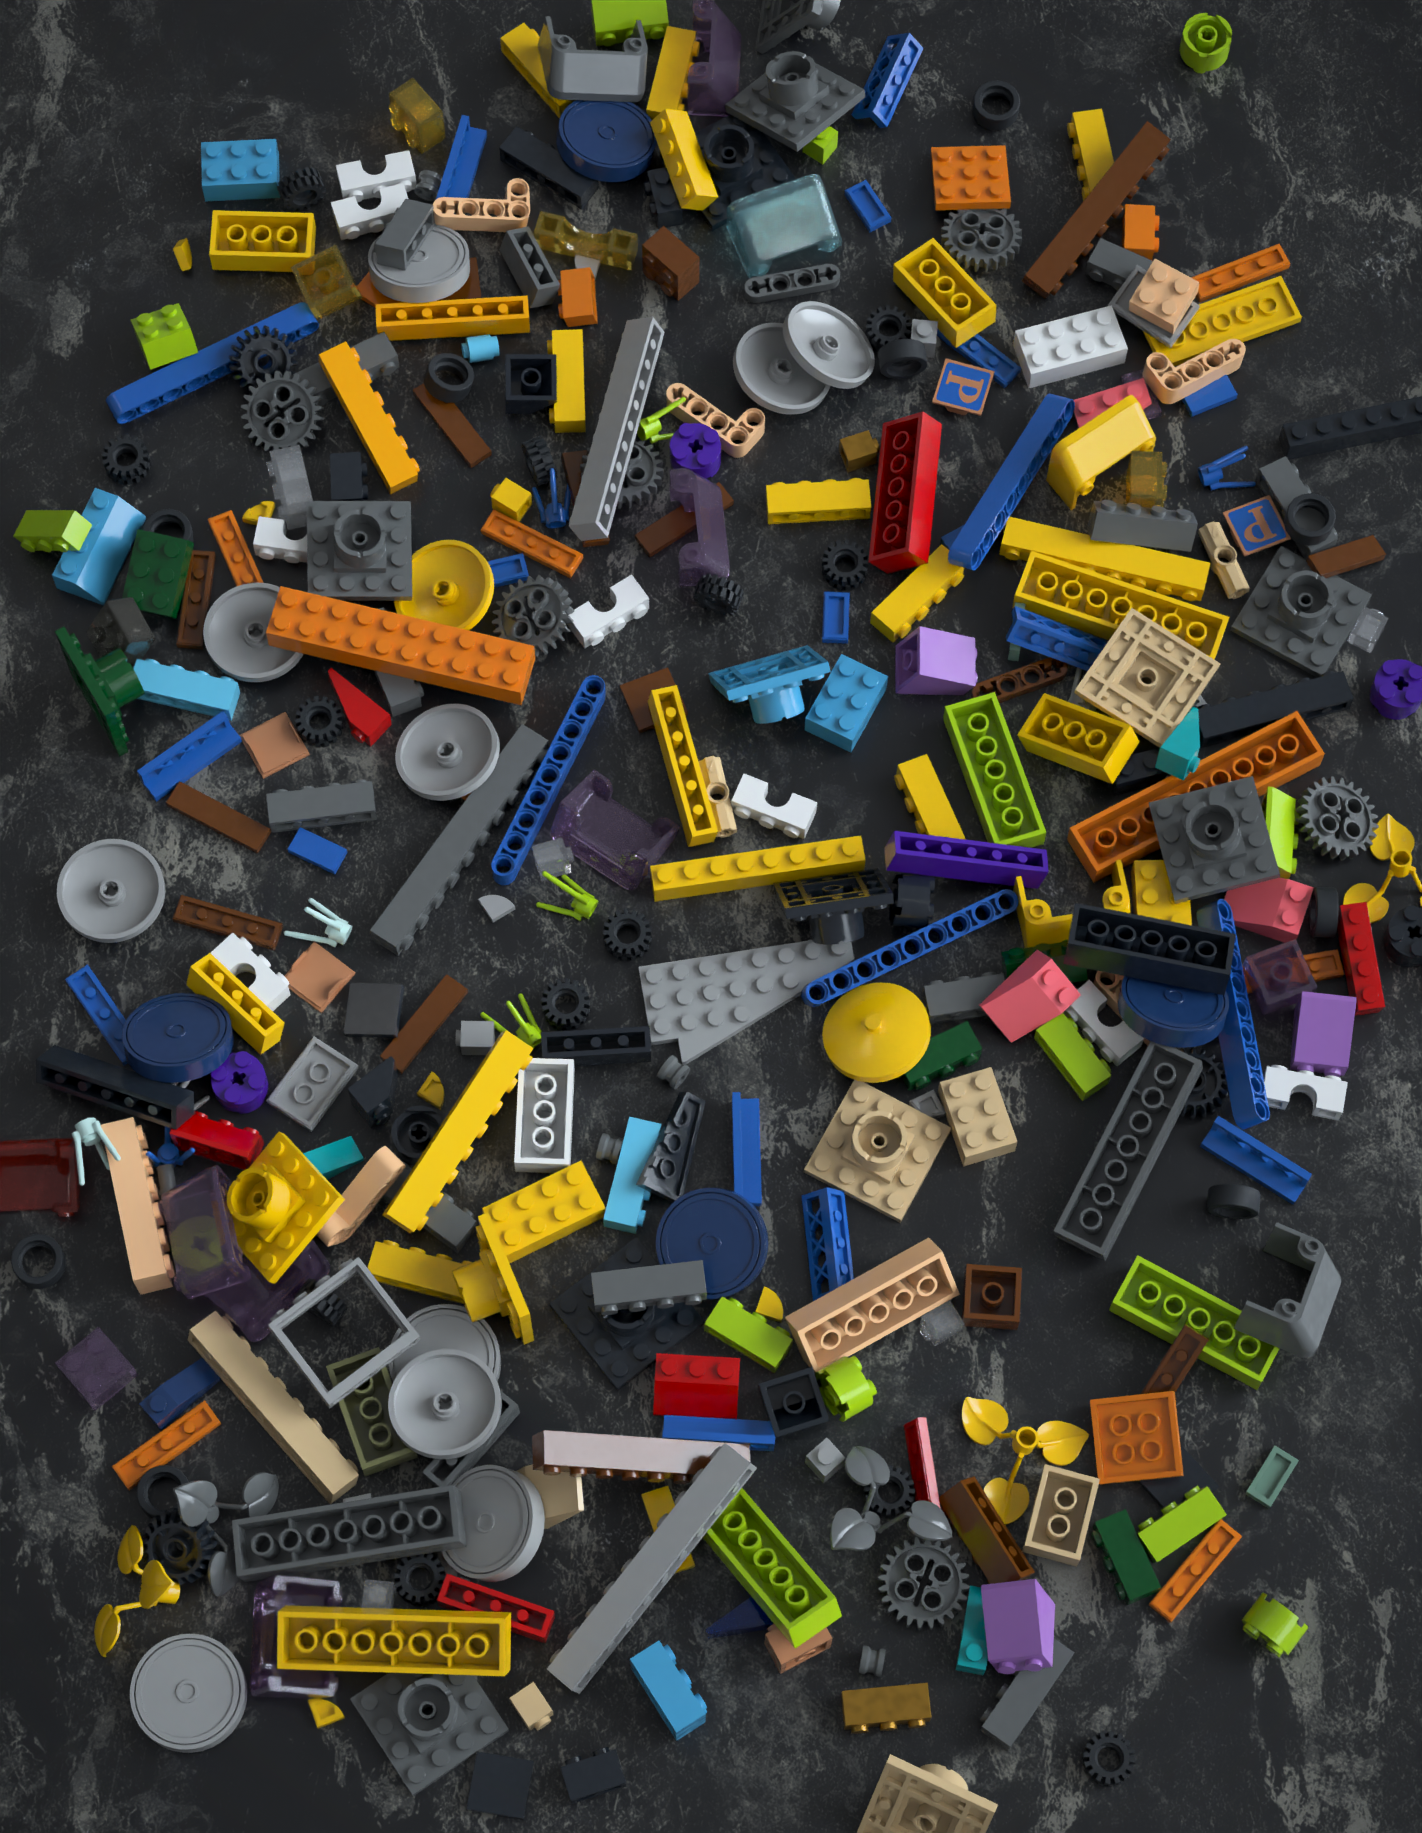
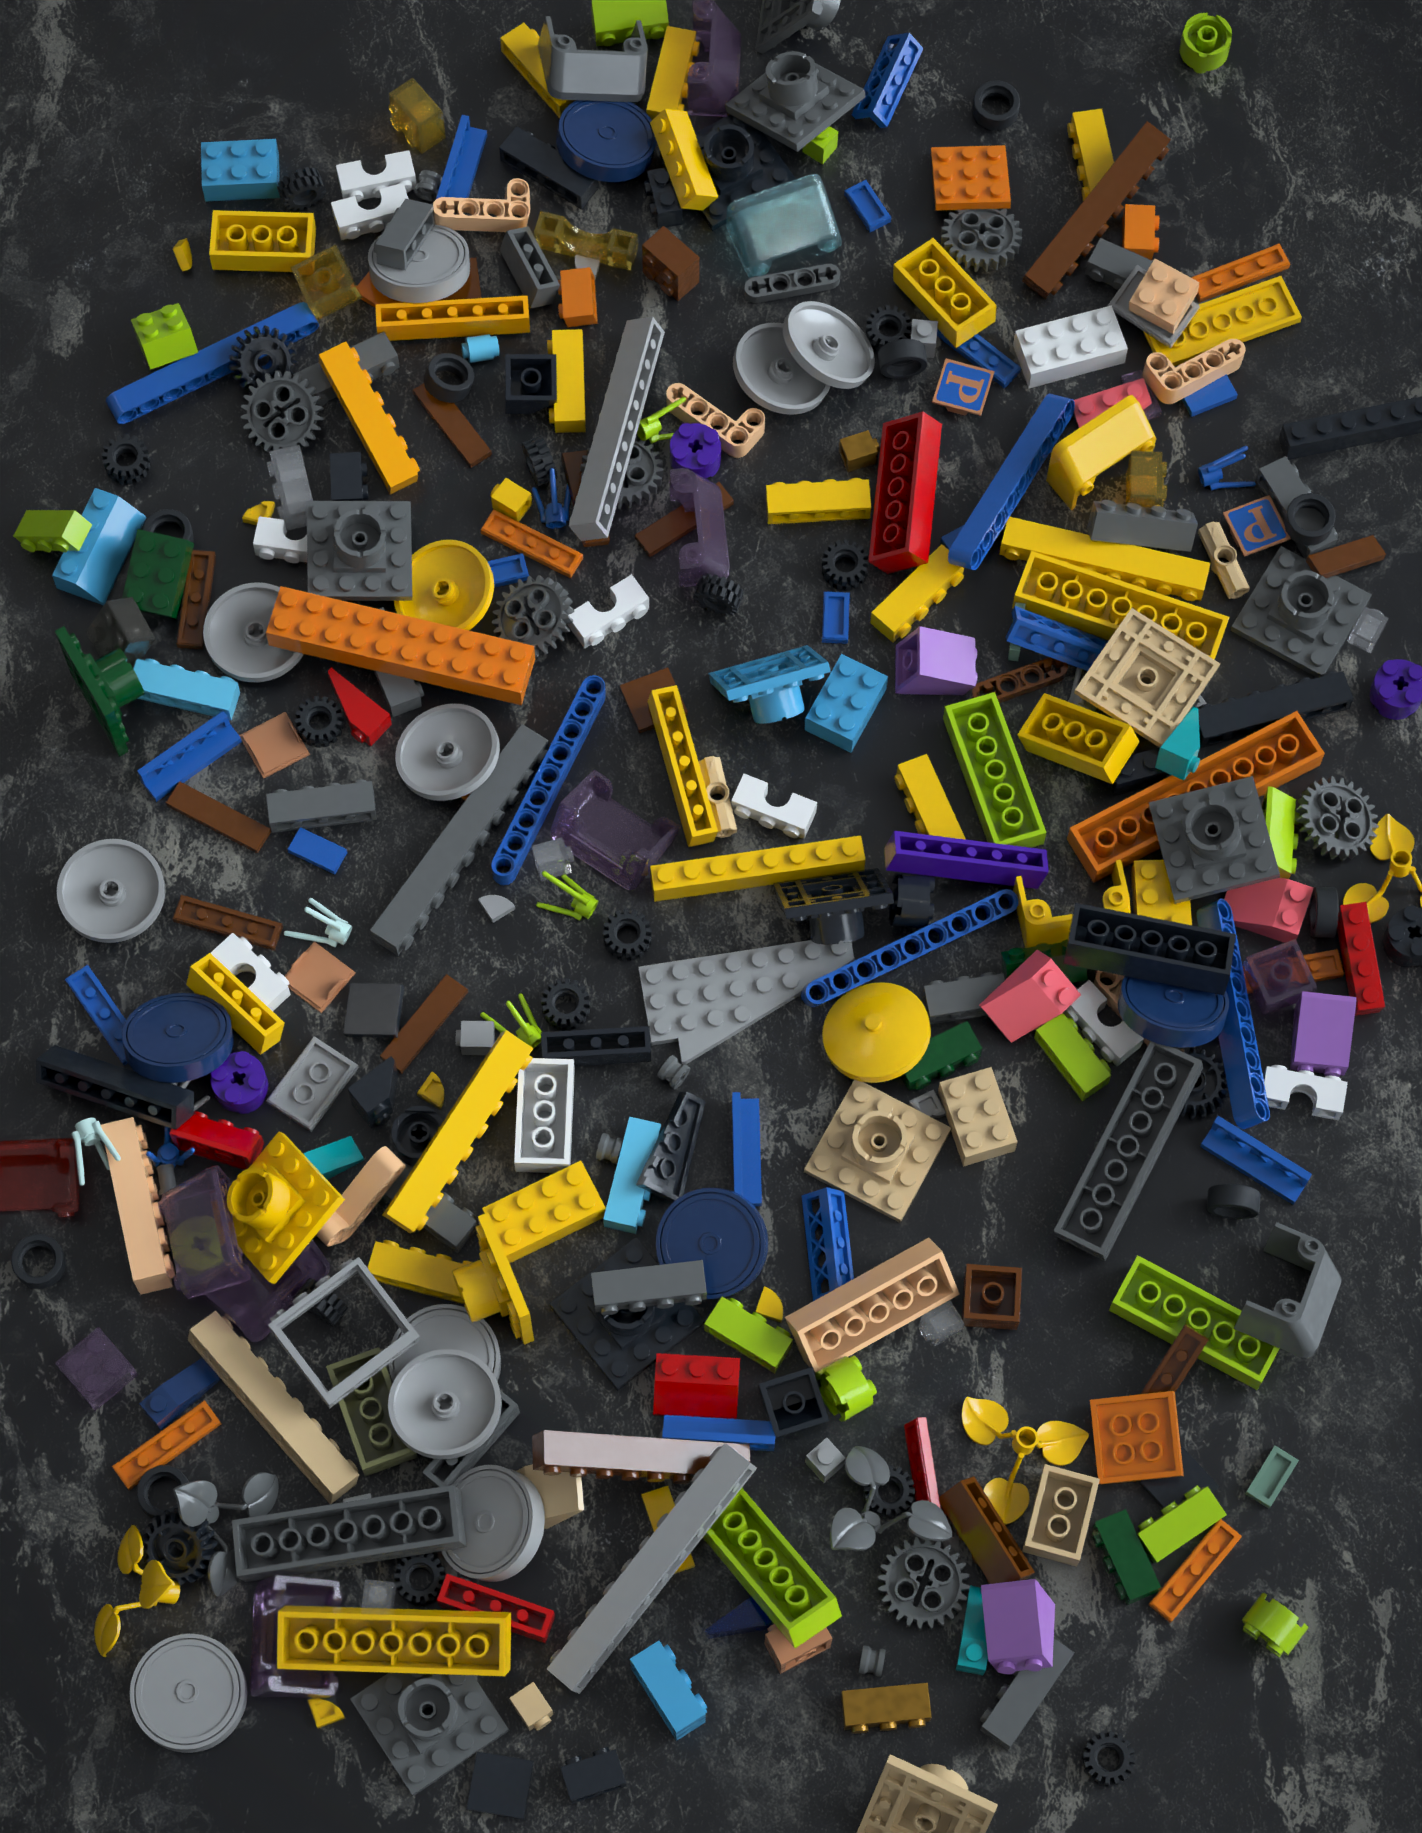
orange tile [208,510,263,587] -> none

